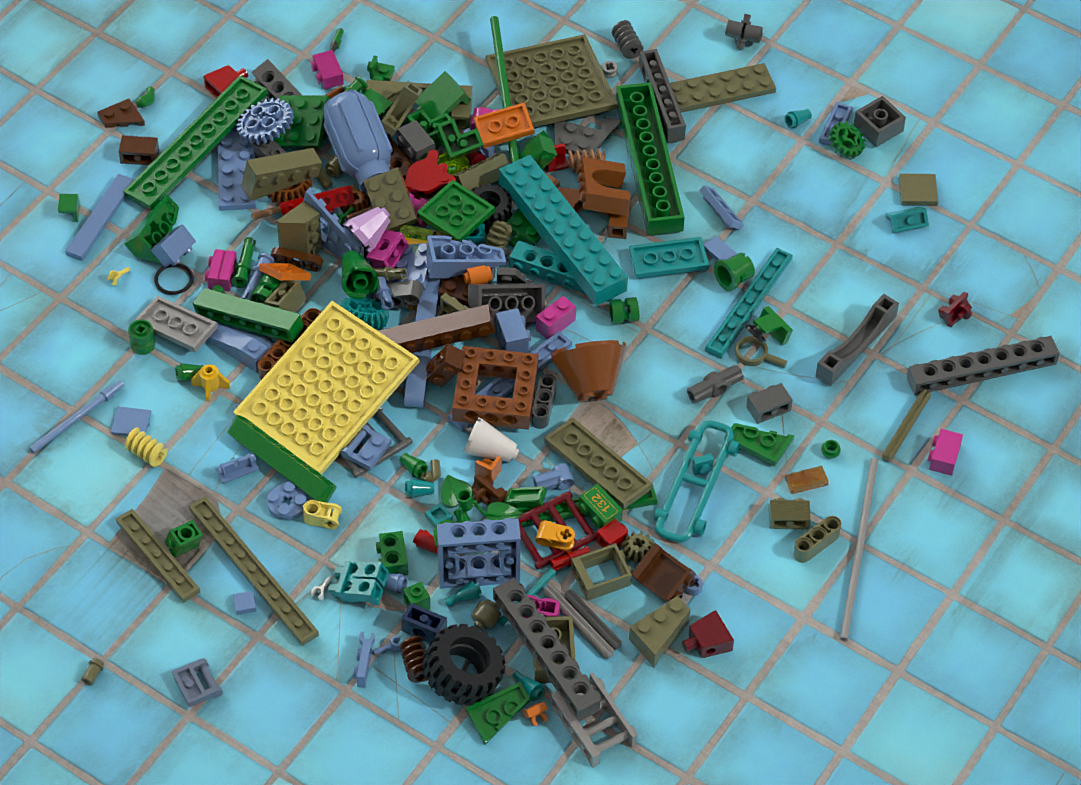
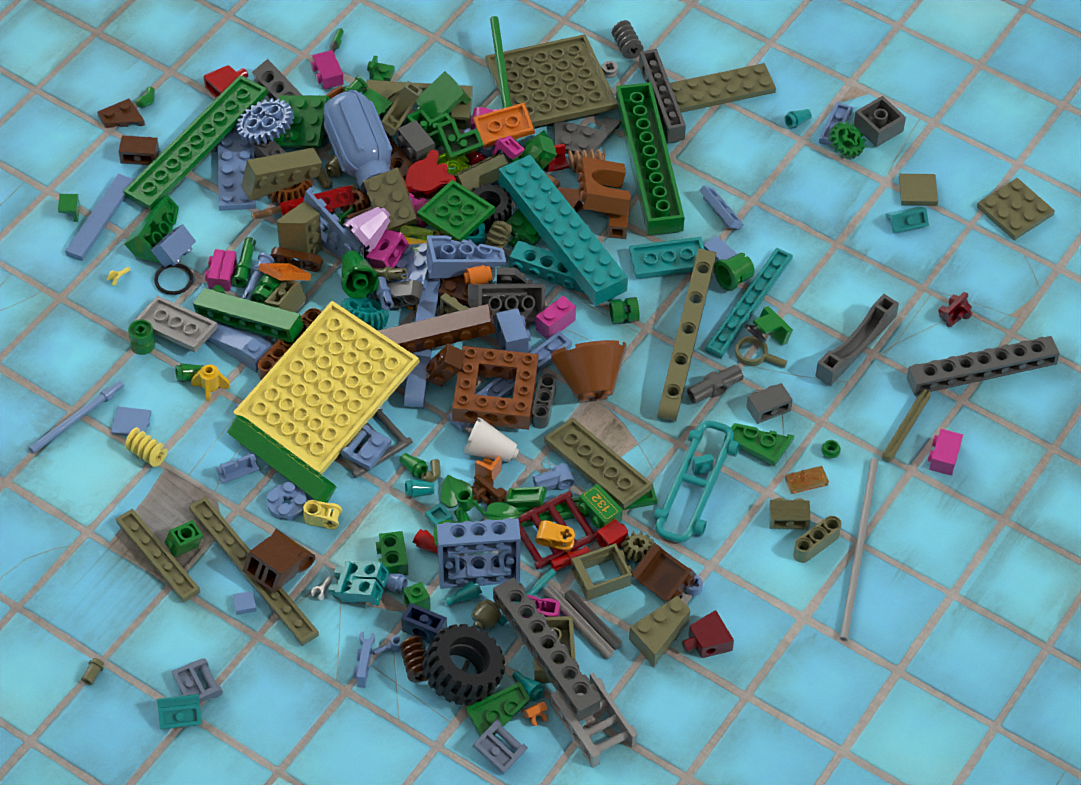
dark grey pin [725,14,763,49] -> none
none -> teal plate [157,693,202,729]
none -> reddish brown piece [243,528,316,593]
none -> sand blue plate [472,719,528,774]
none -> dark pink bracket [492,135,525,160]
none -> olive beam [657,248,717,421]
none -> olive plate [977,178,1055,241]

